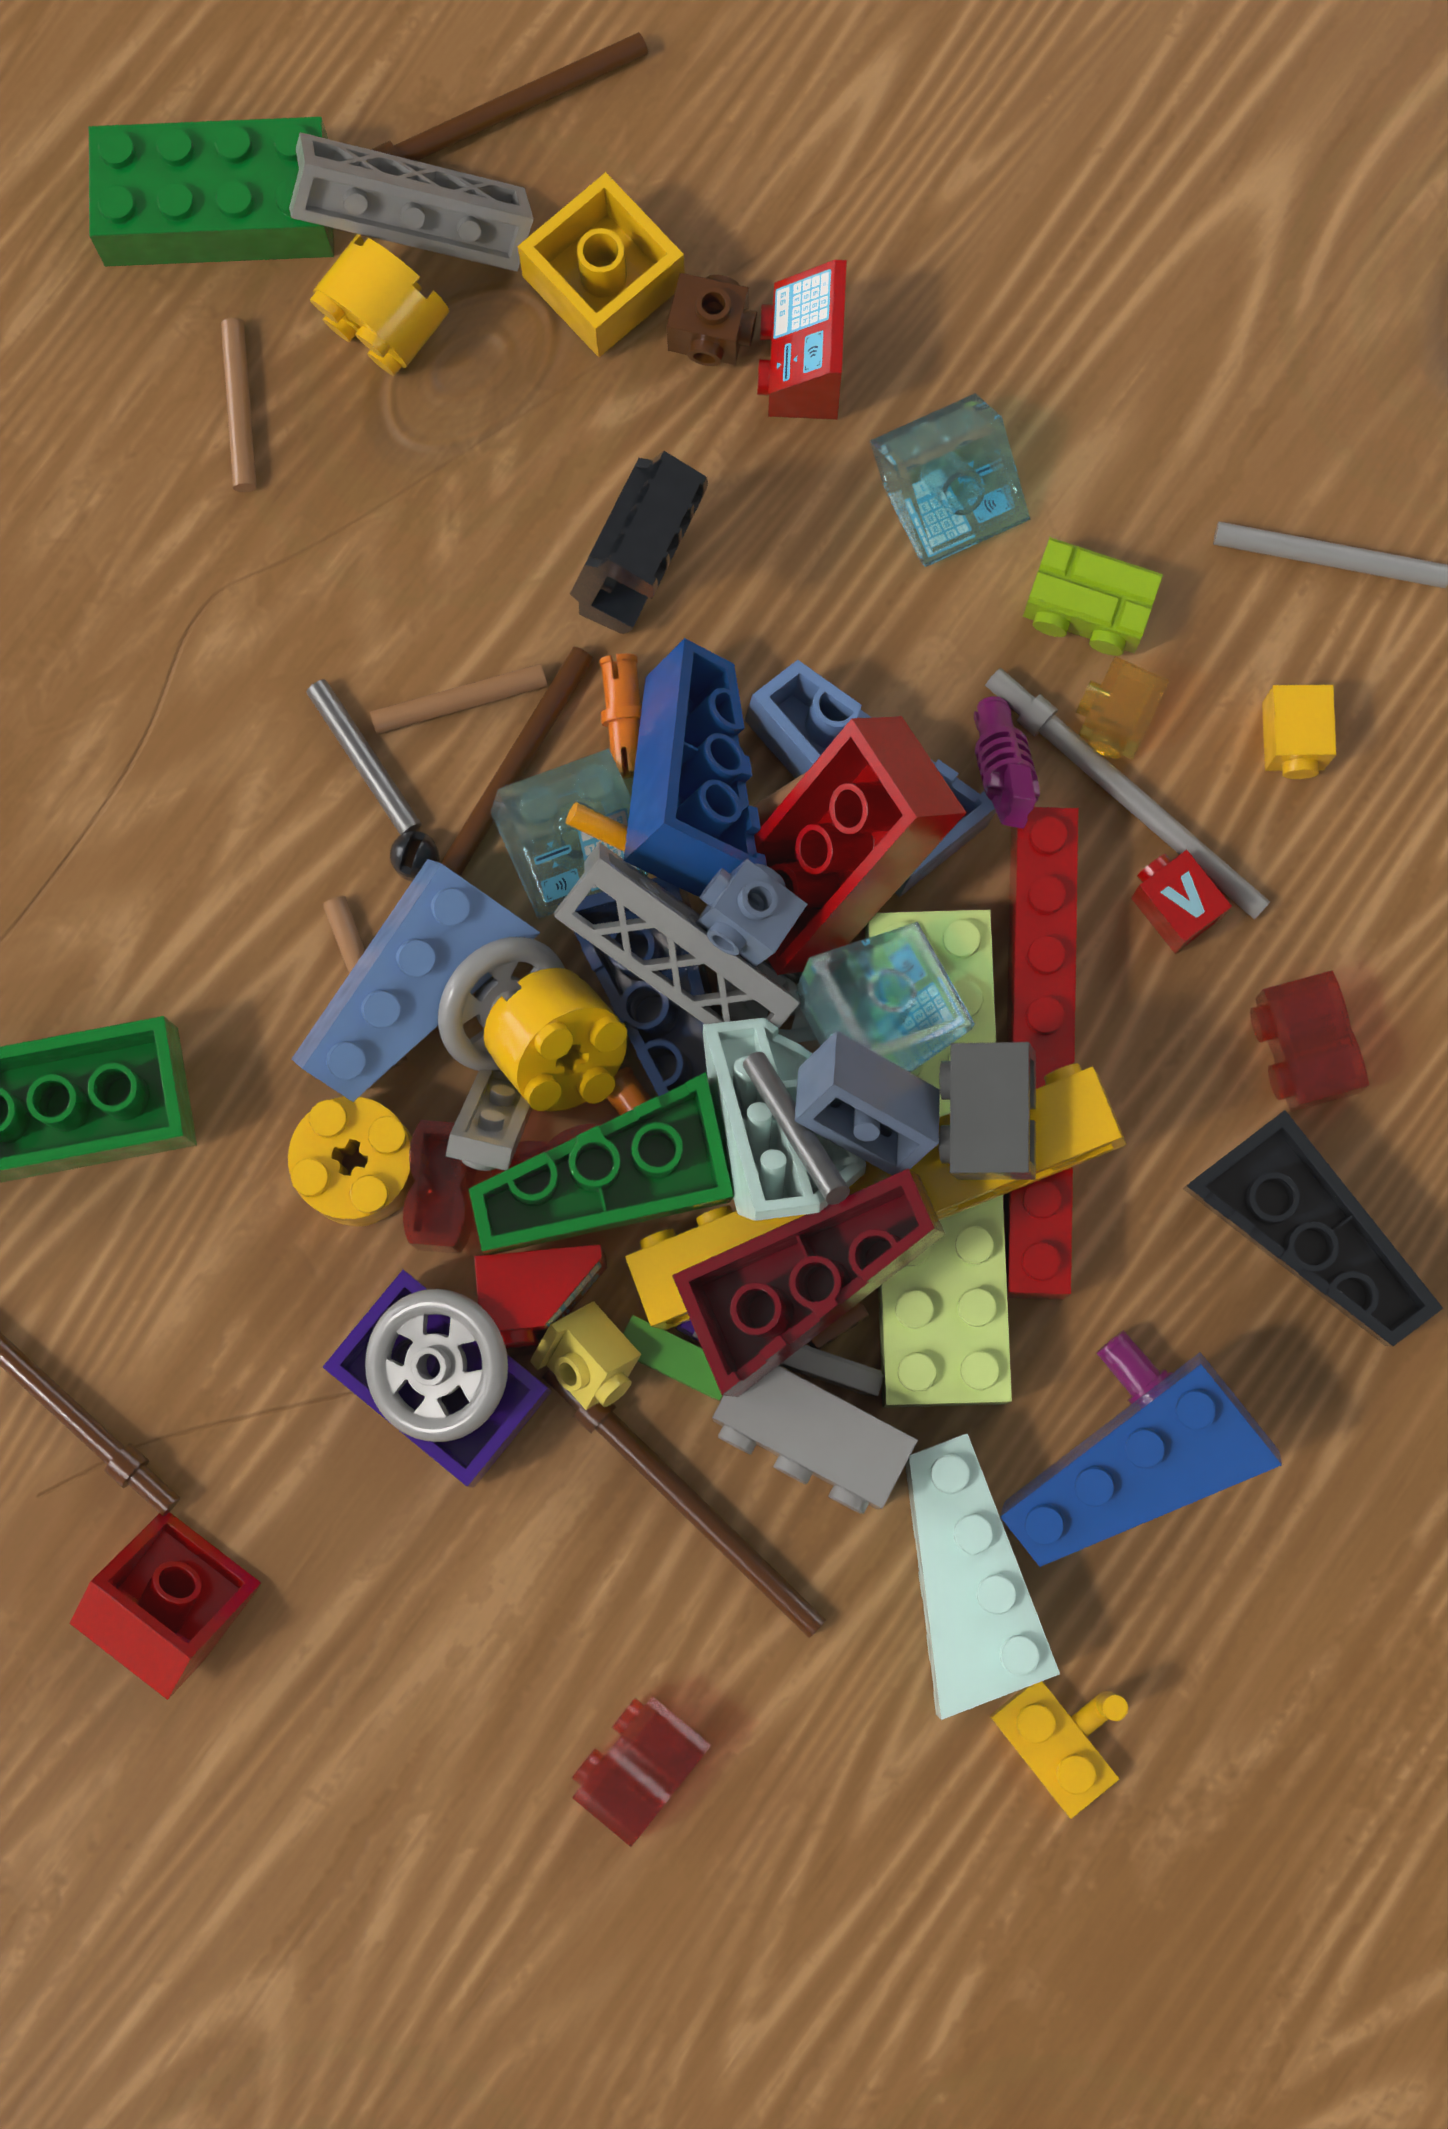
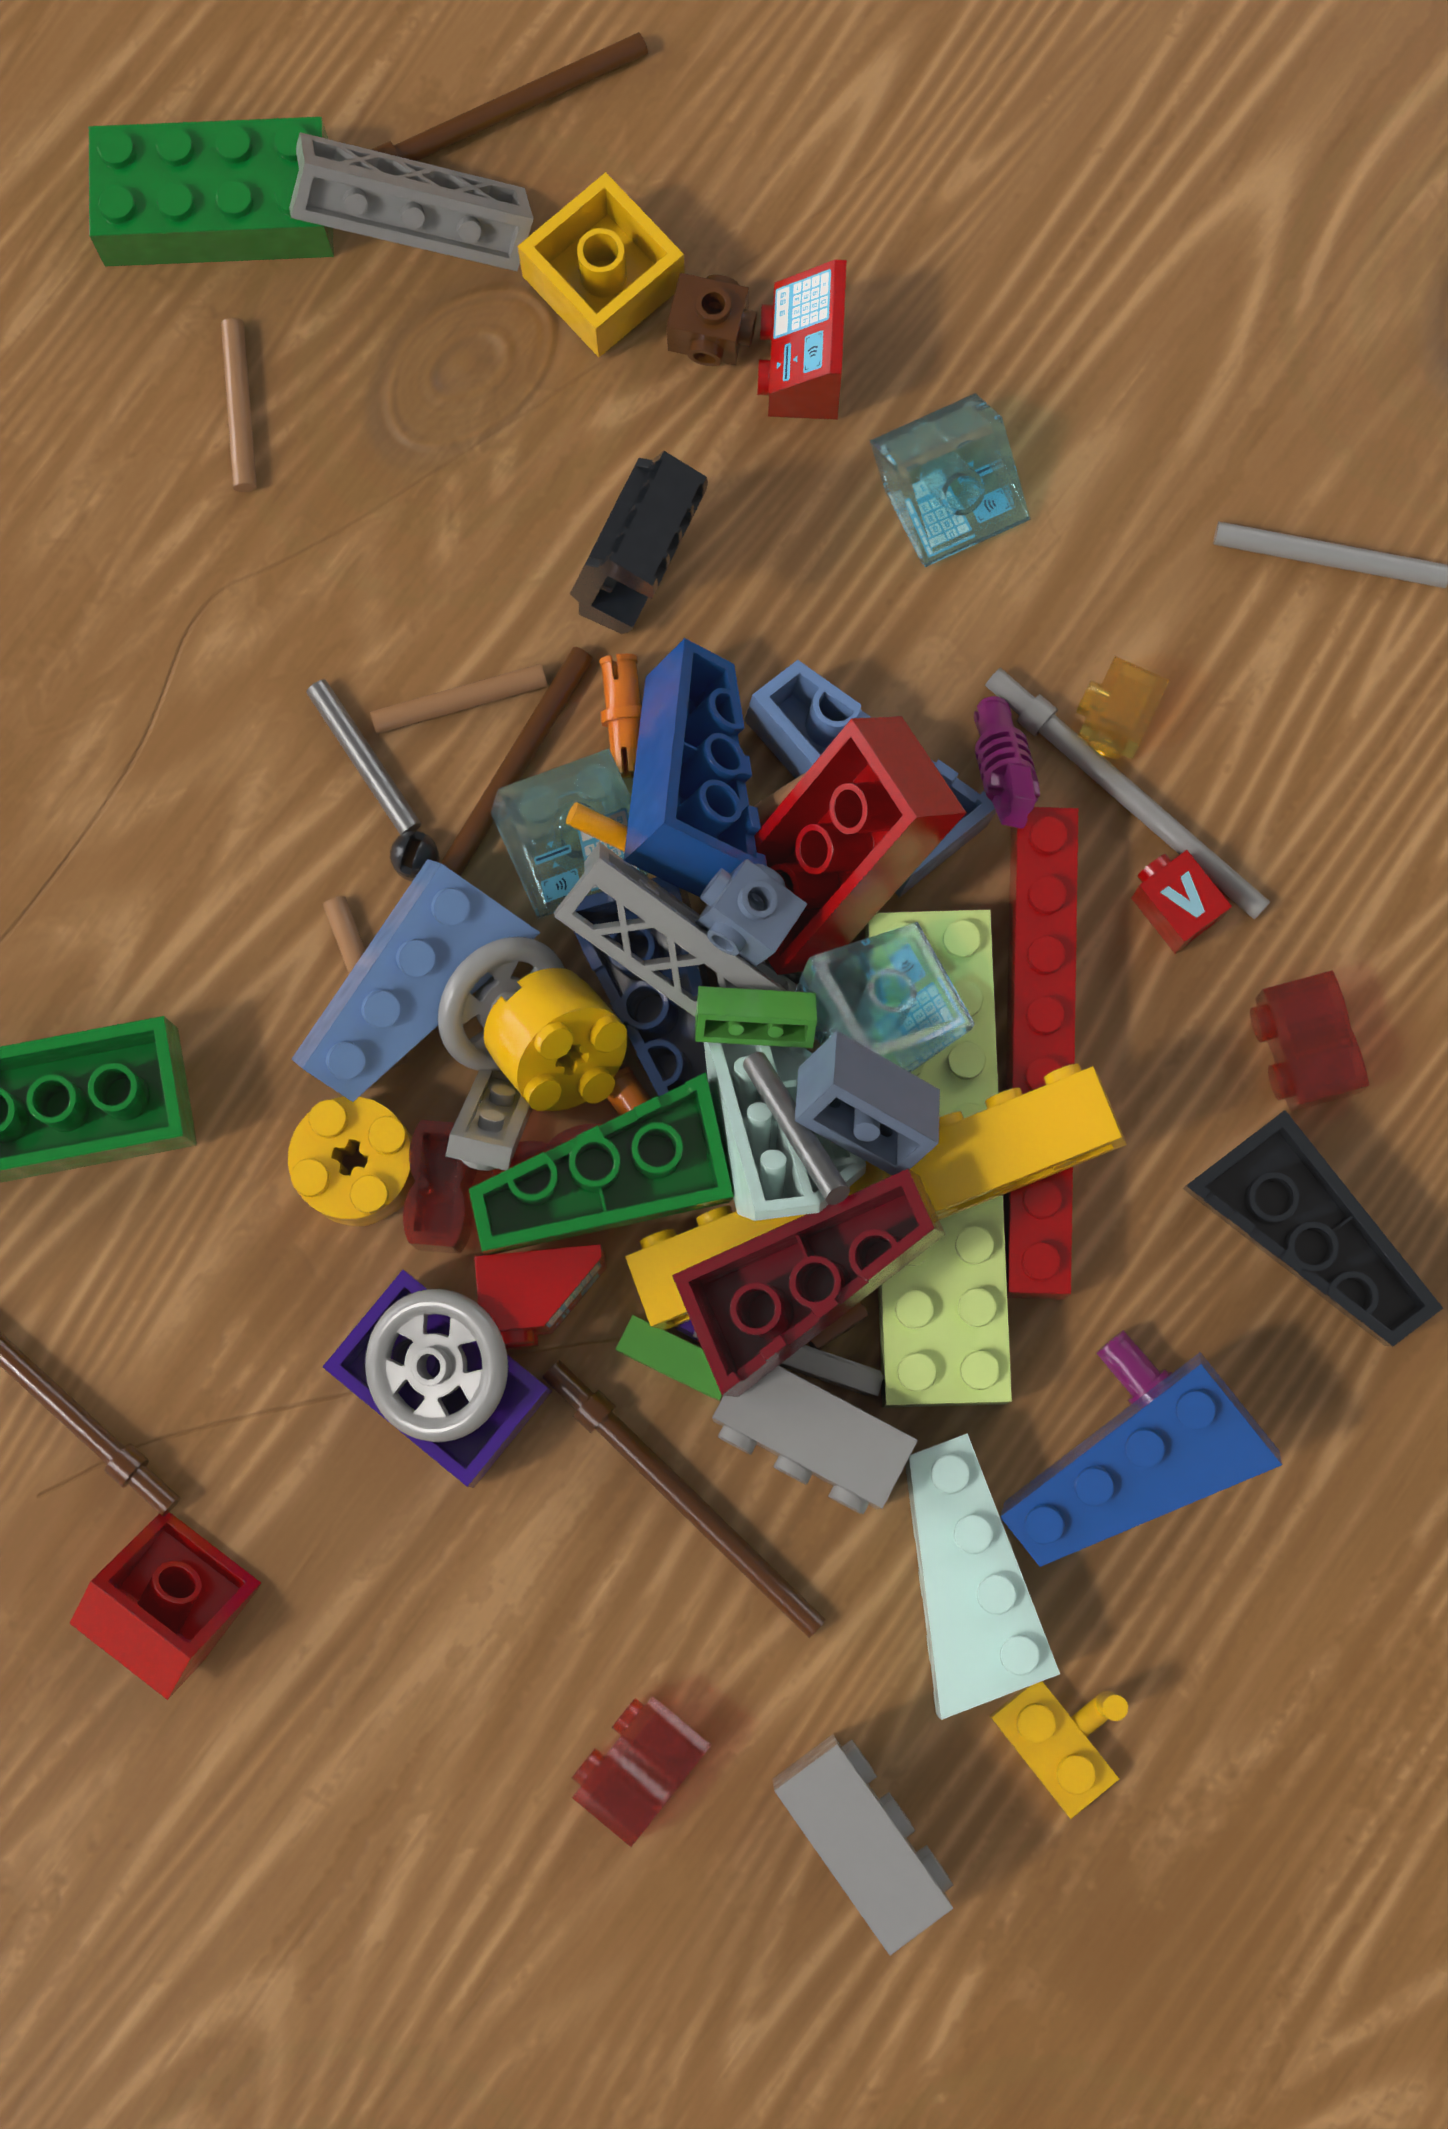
yellow brick [310,234,450,376] -> none
light yellow brick [530,1301,642,1410] -> none
dark grey piece [939,1042,1036,1180] -> none
lime brick [1023,537,1163,656] -> none
yellow brick [1262,685,1336,779] -> none
none -> bright green piece [695,986,817,1048]
none -> light grey brick [773,1734,954,1956]

